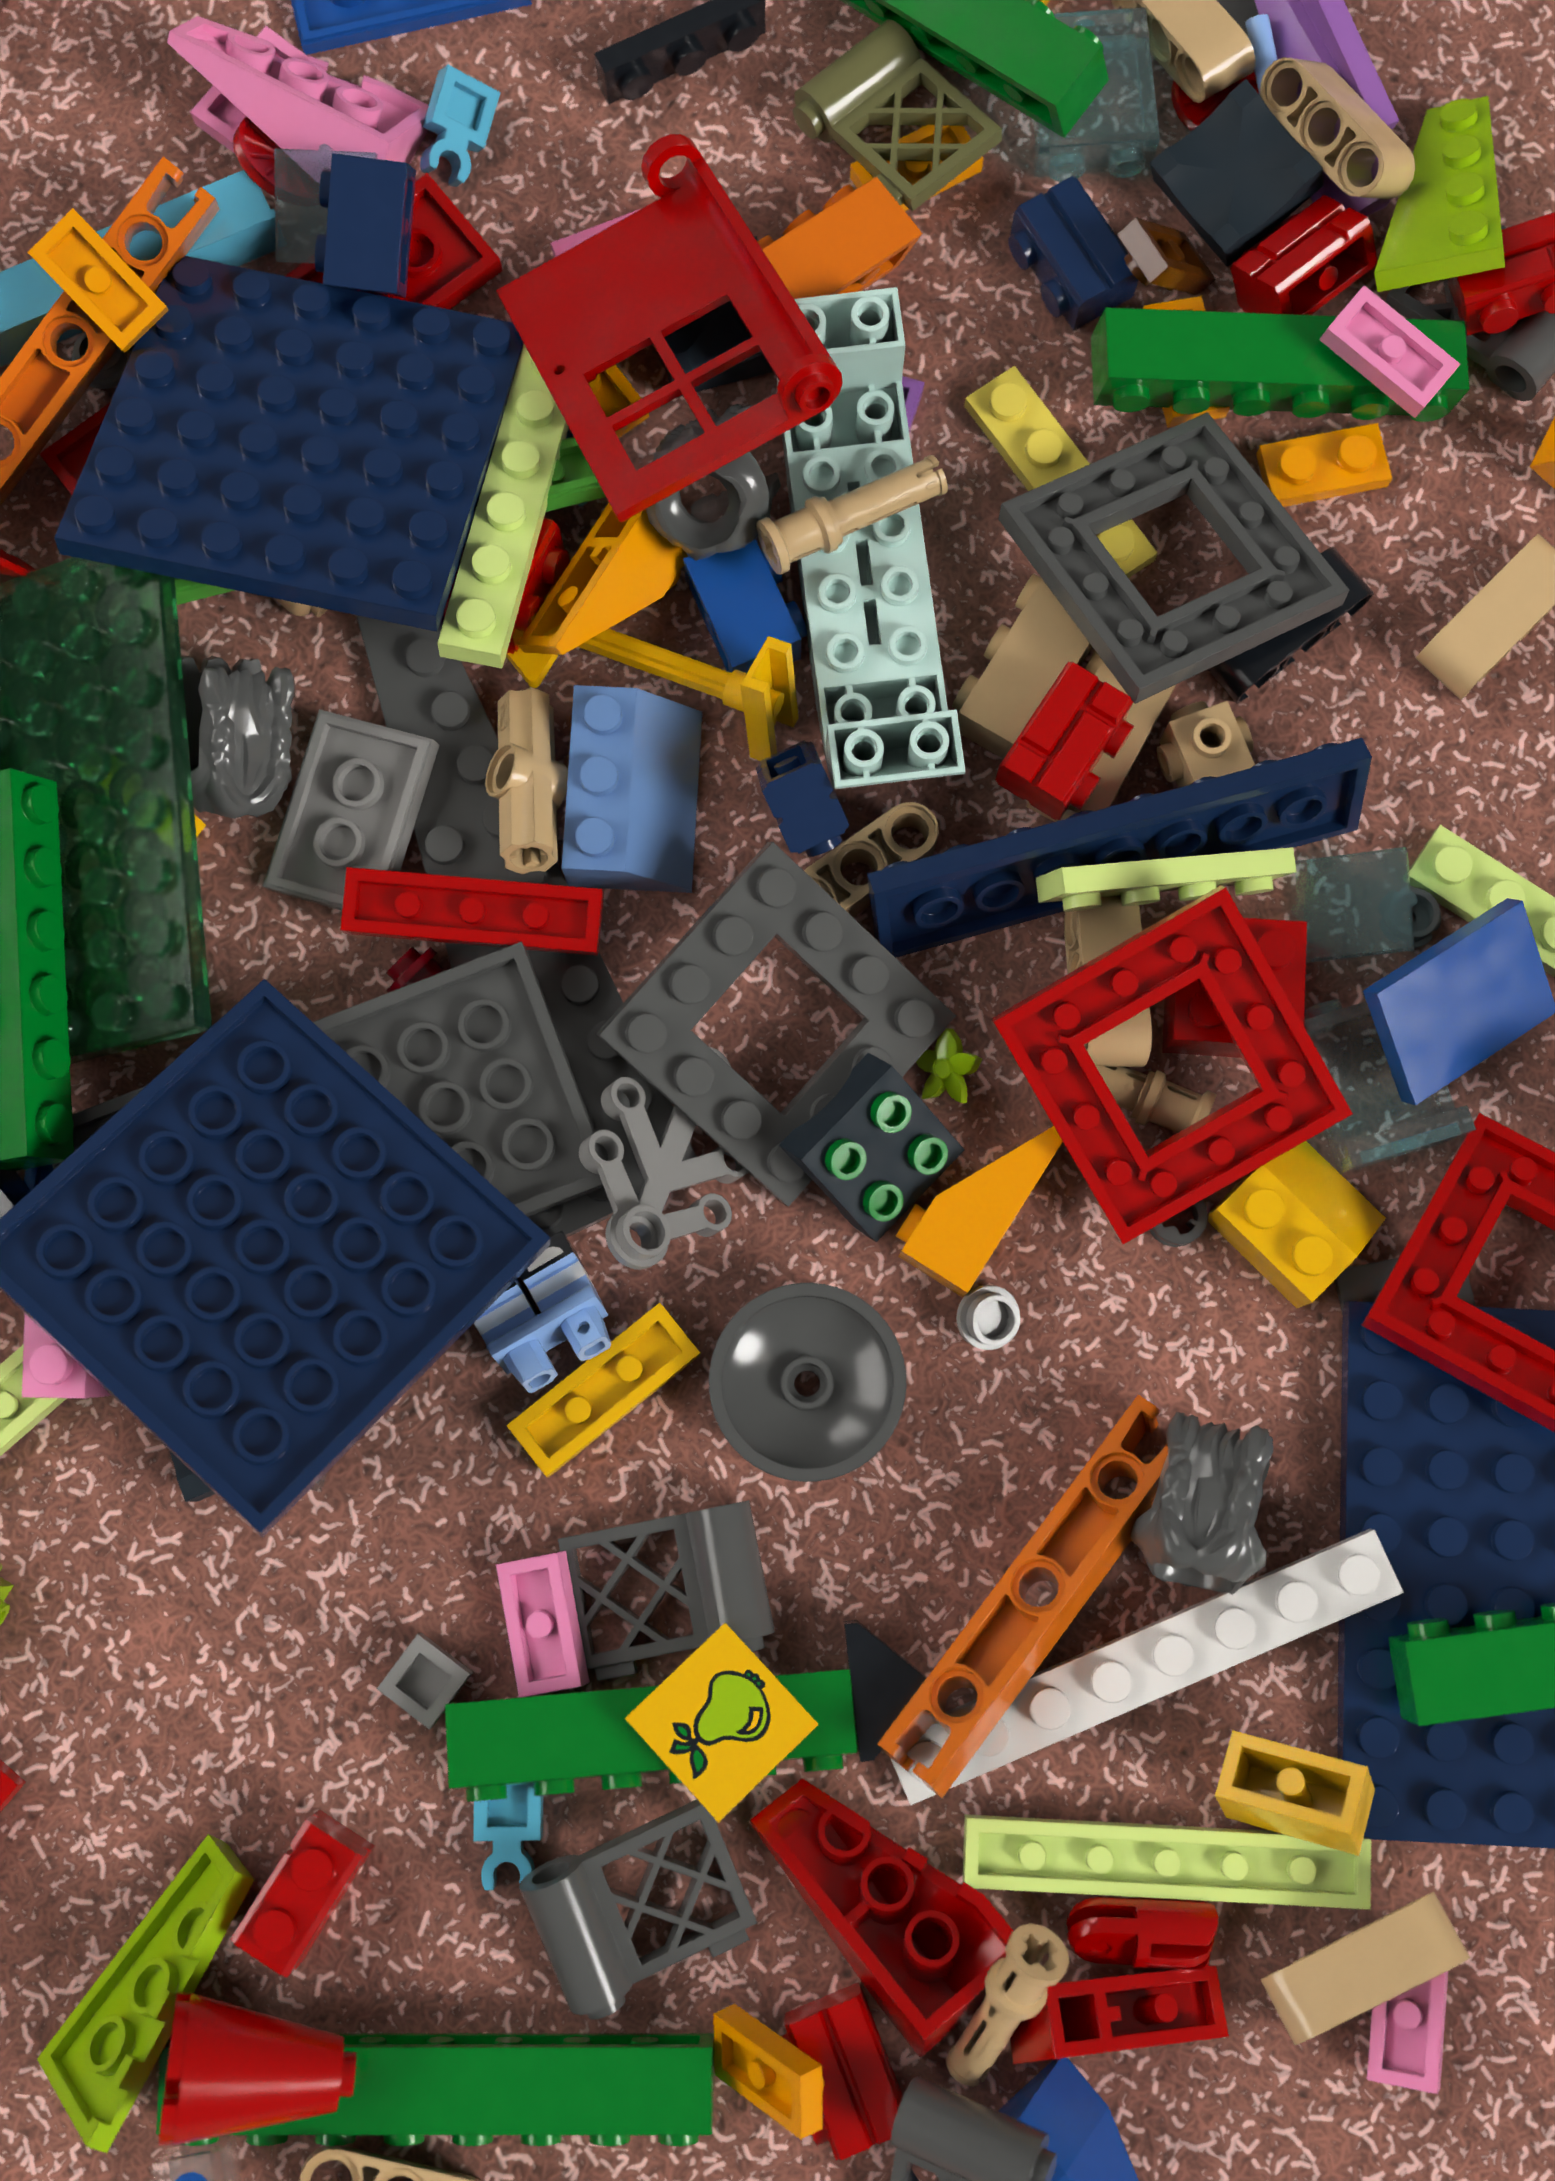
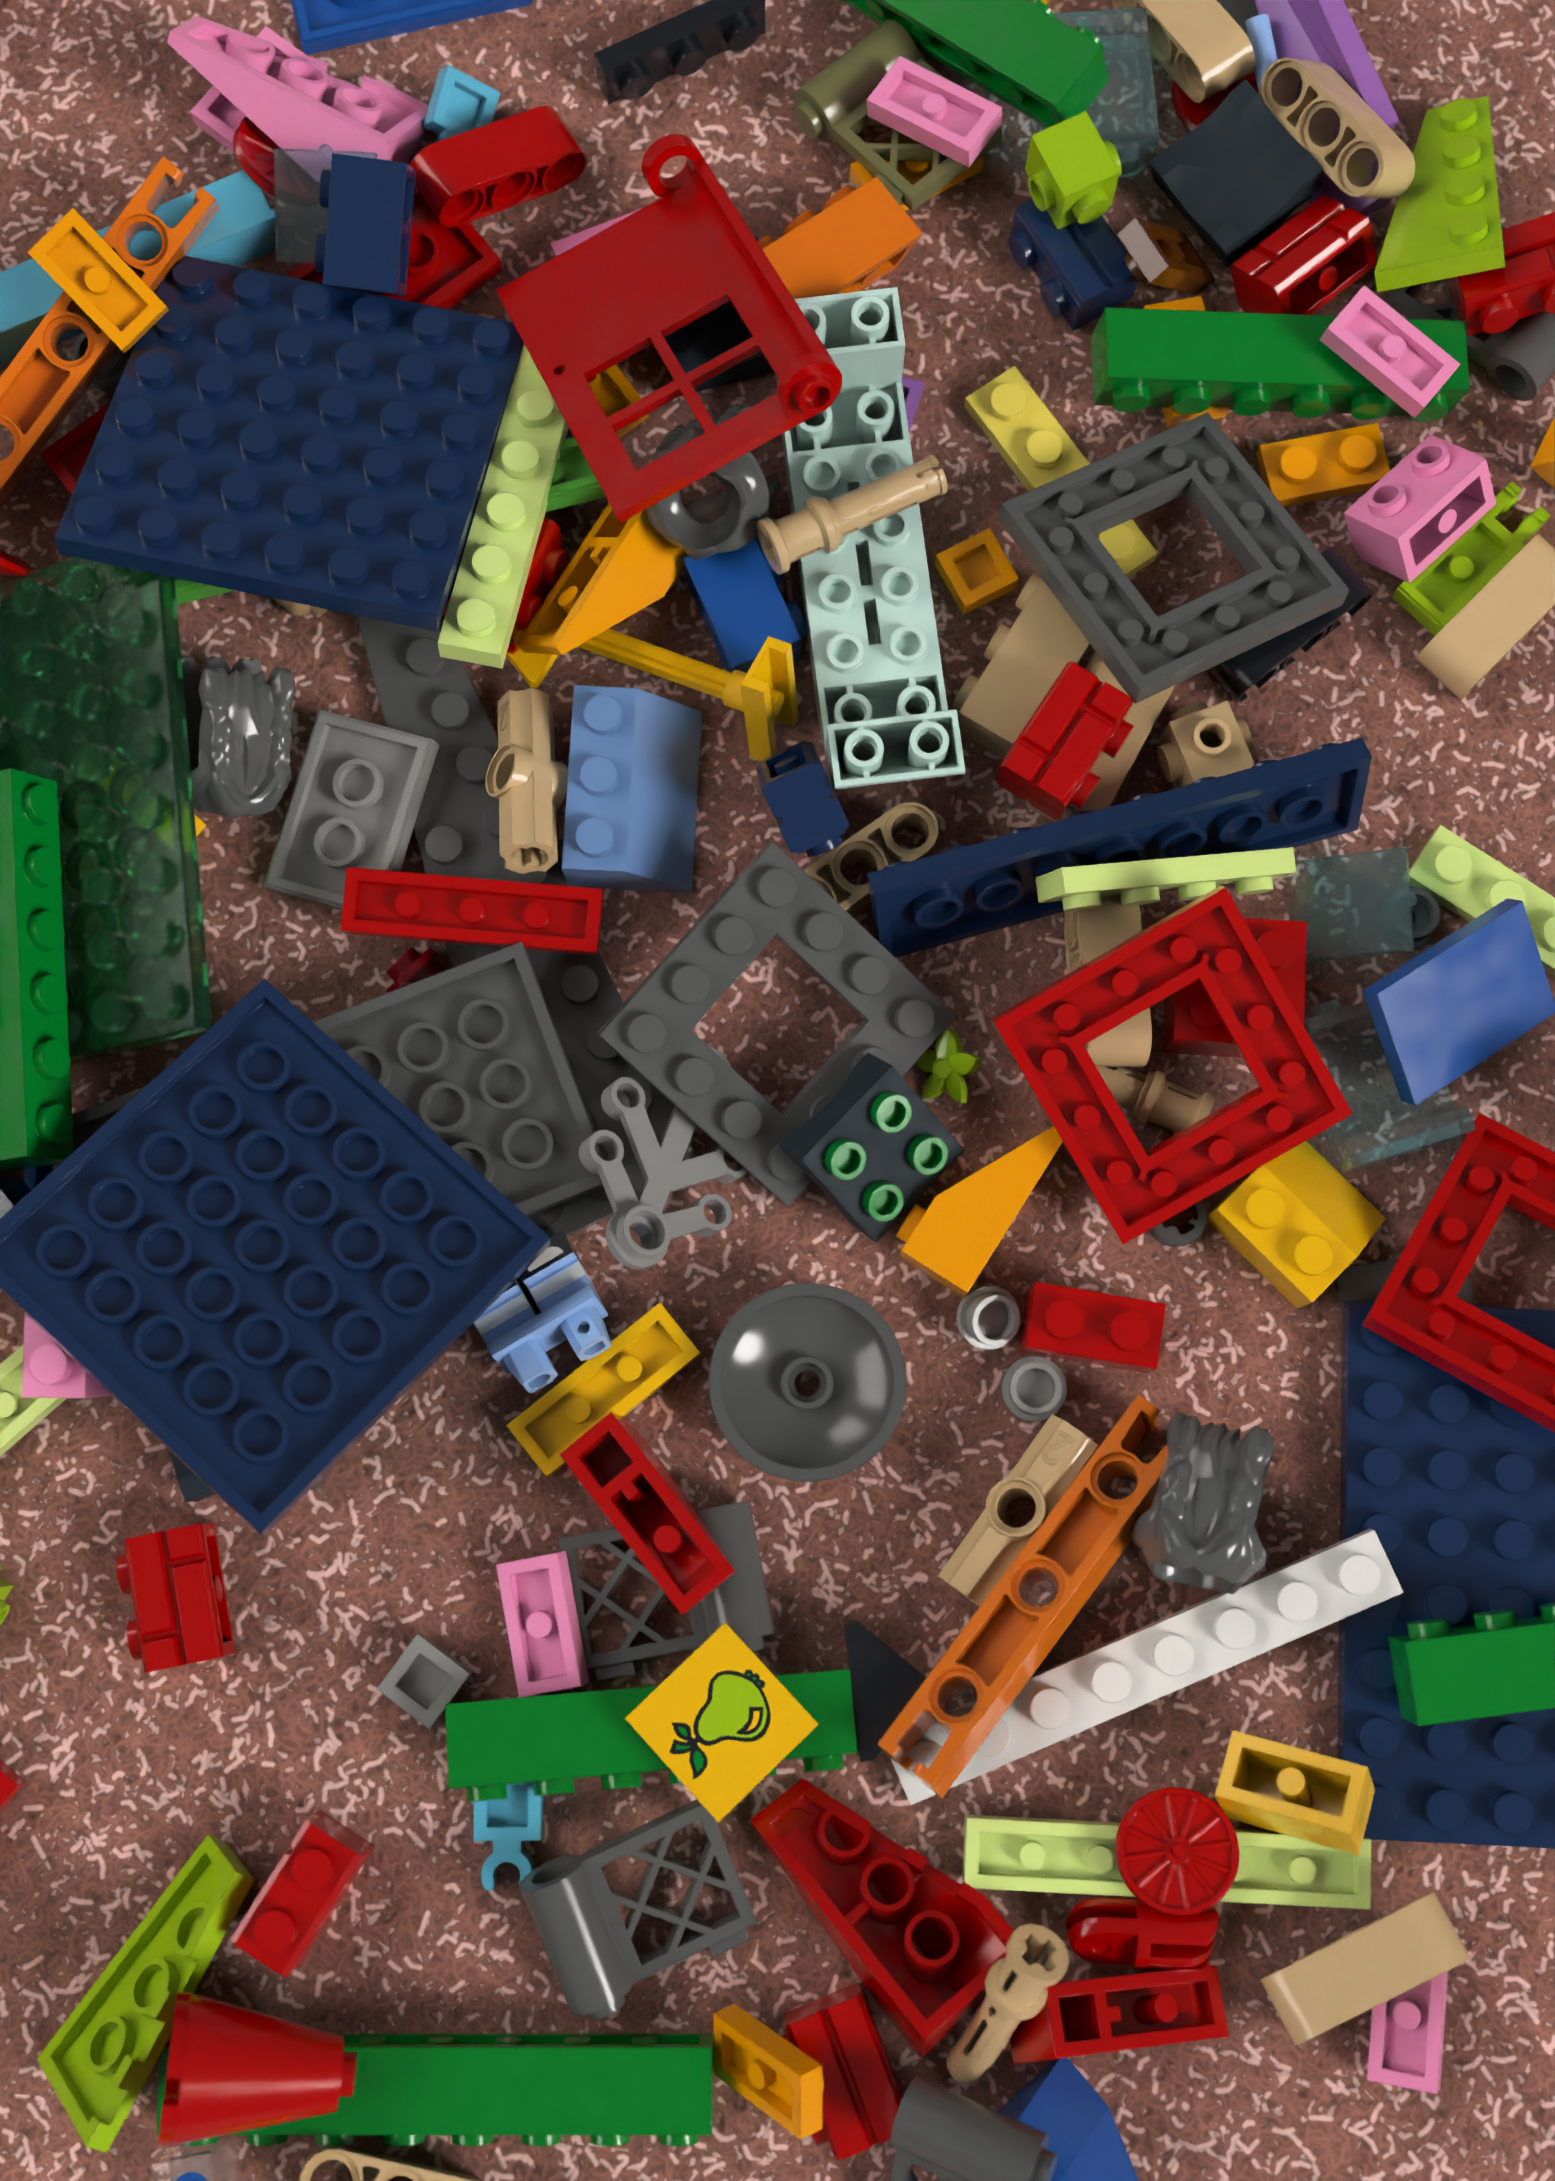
none -> red brick [116,1522,236,1673]
none -> red beam [410,105,587,228]
none -> red slope [560,1412,736,1615]
none -> bright pink plate [867,56,1002,167]
none -> light orange plate [934,528,1019,616]
none -> tan piece [938,1414,1099,1607]
none -> light grey plate [1001,1356,1067,1422]
none -> red brick [1019,1282,1166,1373]
none -> lime brick [1025,111,1122,230]
none -> red wheel [1115,1787,1239,1915]
none -> bright pink brick [1344,434,1496,583]
none -> lime hinge [1391,481,1551,636]

